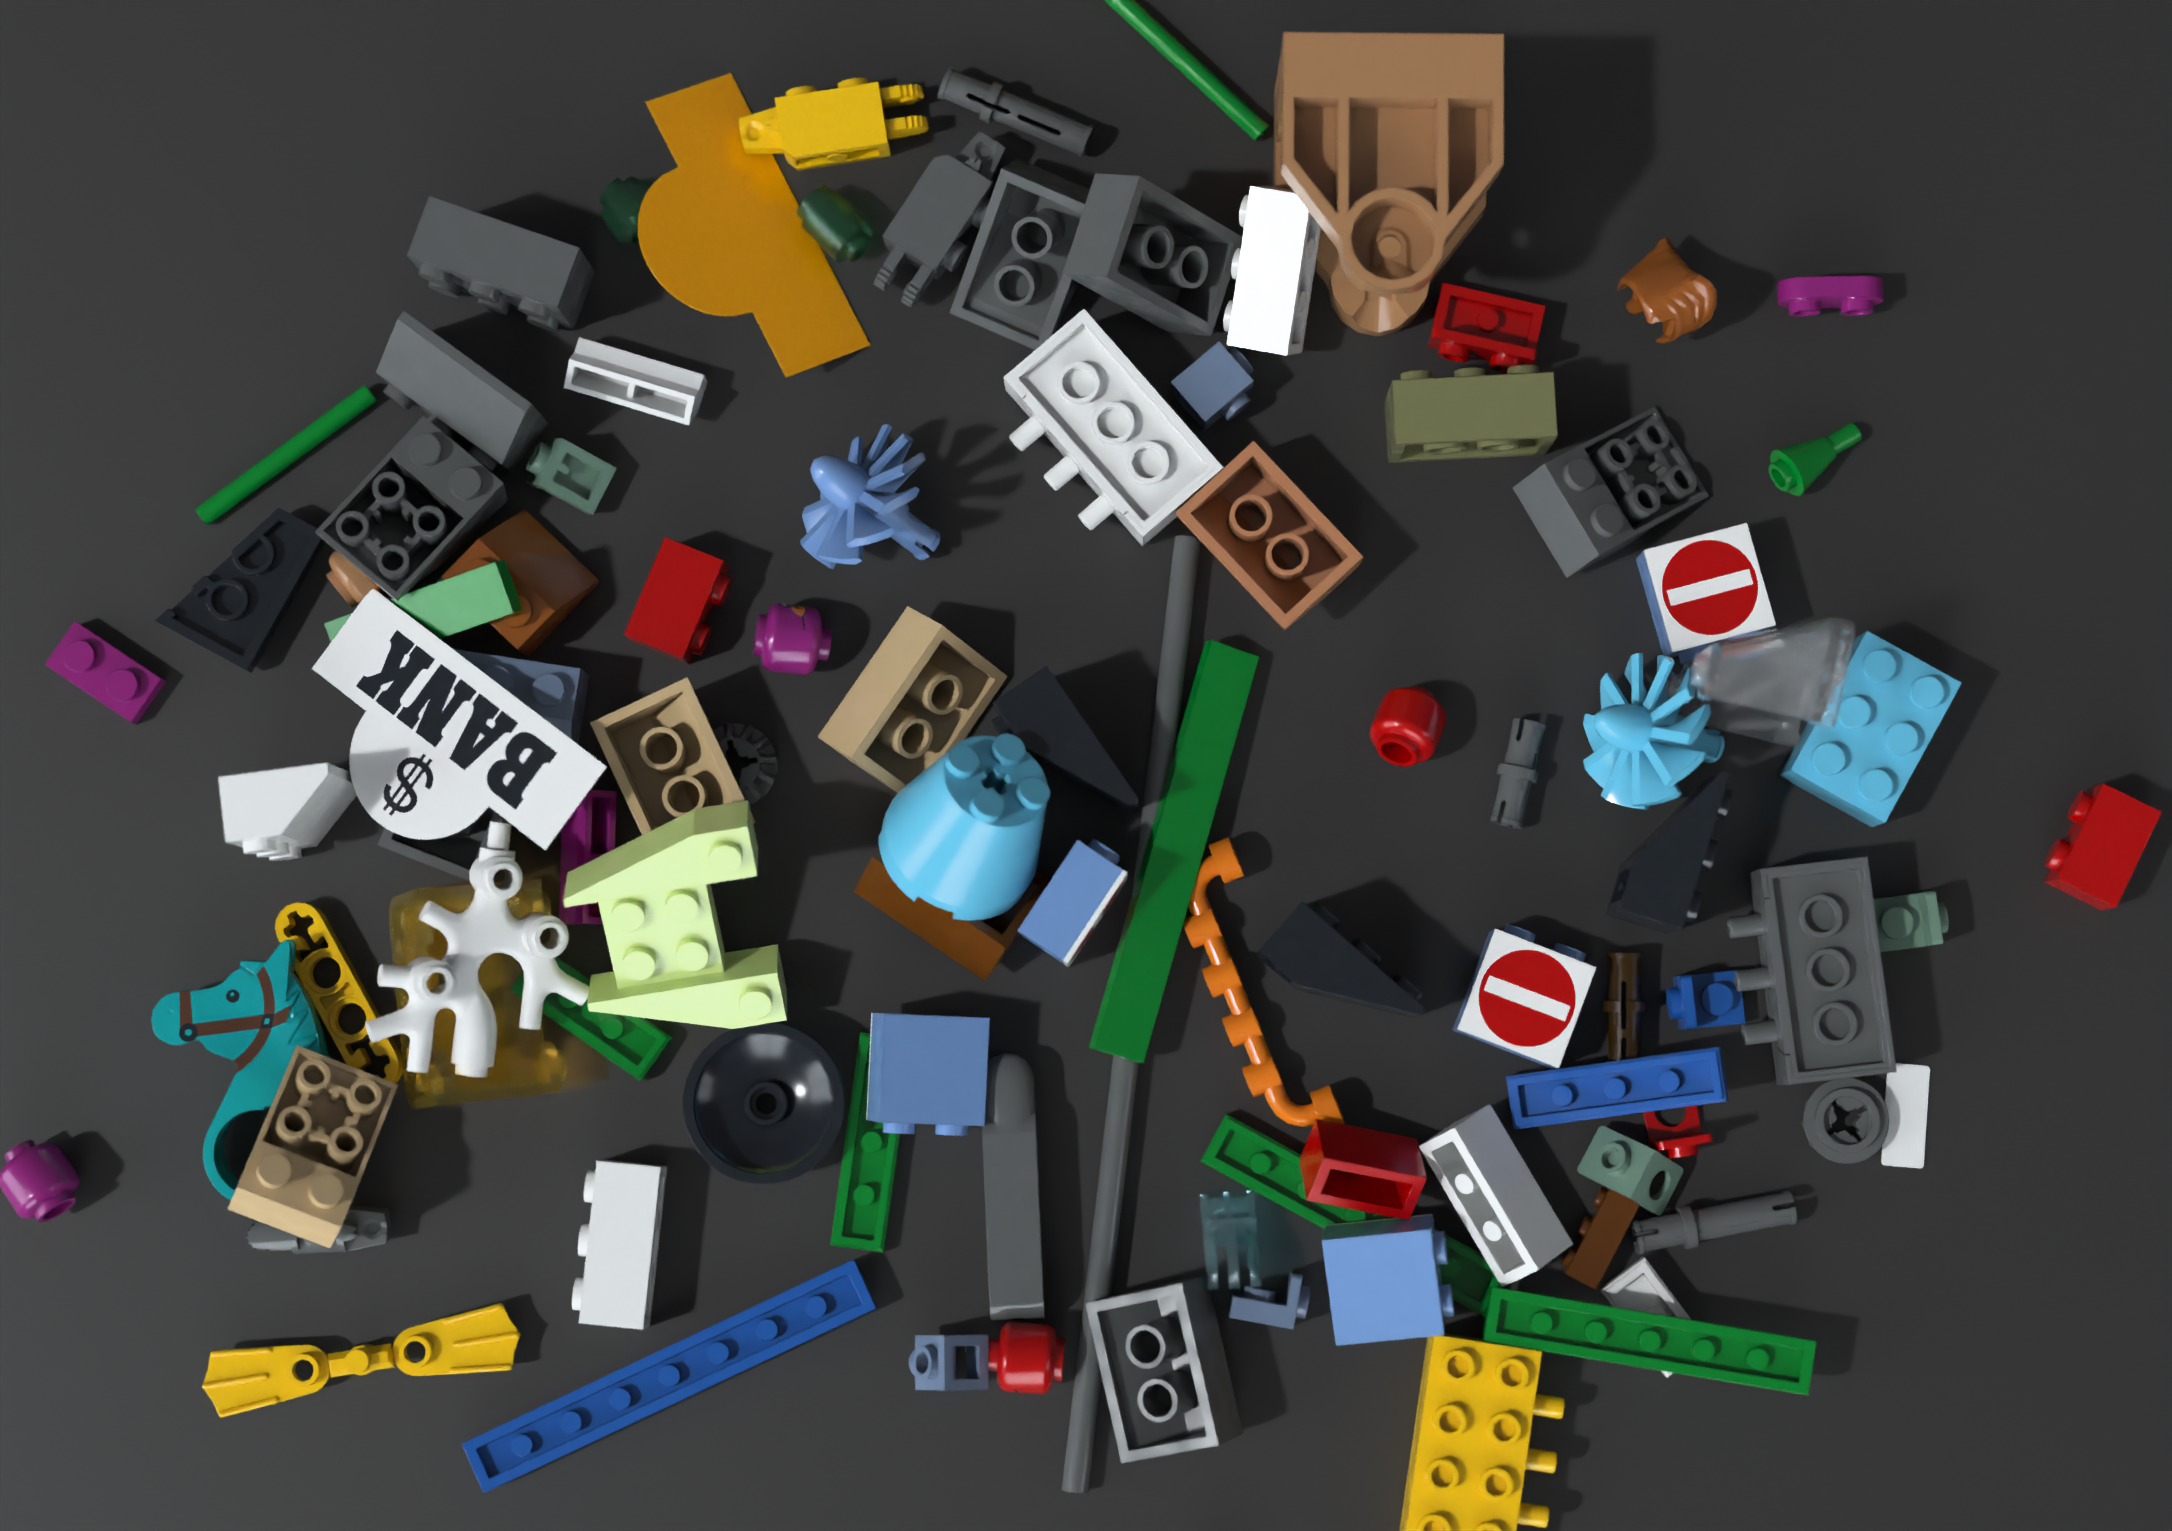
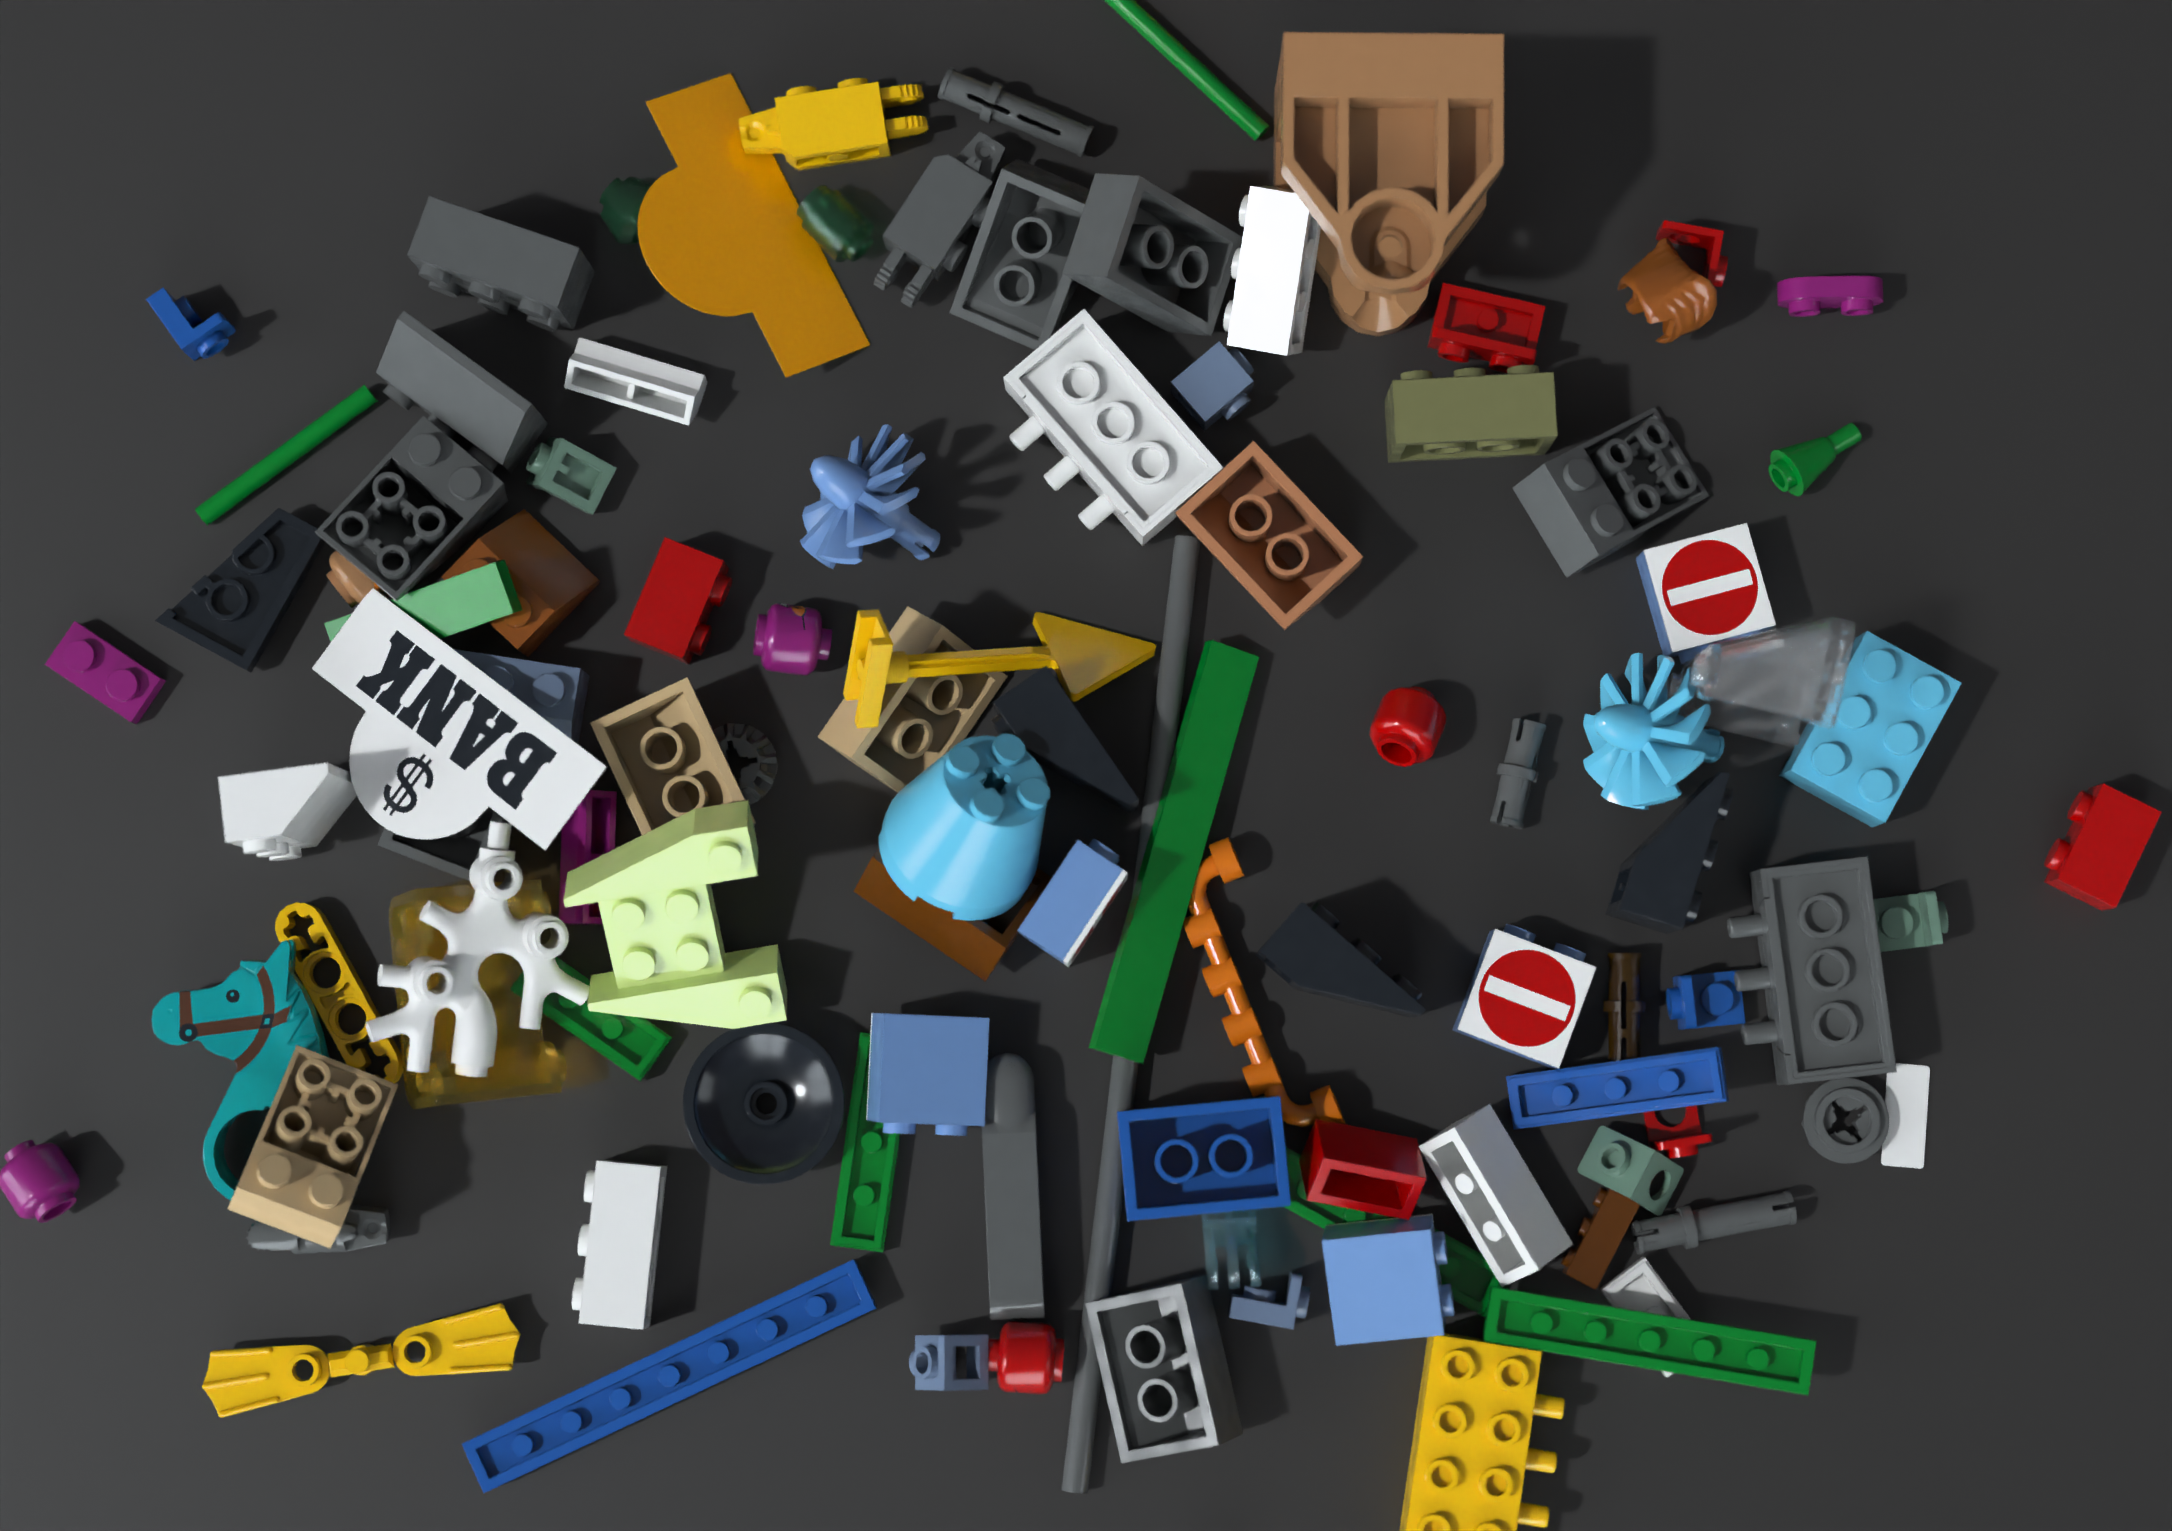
none -> blue bracket [146,287,236,361]
none -> yellow piece [843,609,1156,729]
none -> blue brick [1117,1096,1291,1221]
none -> red bracket [1656,220,1728,288]

